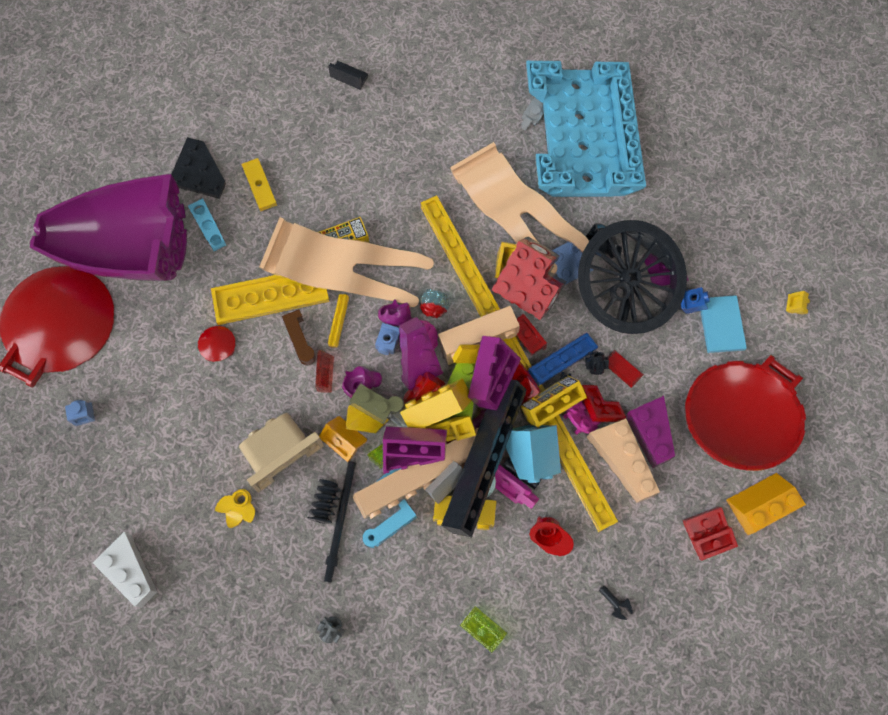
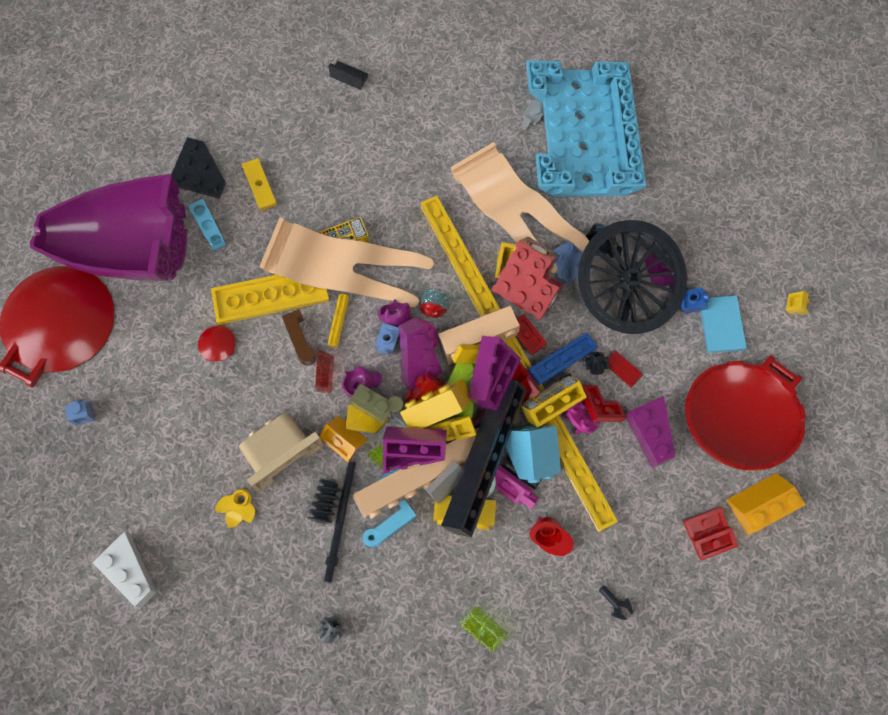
light nougat wedge [586,419,660,503] -> none

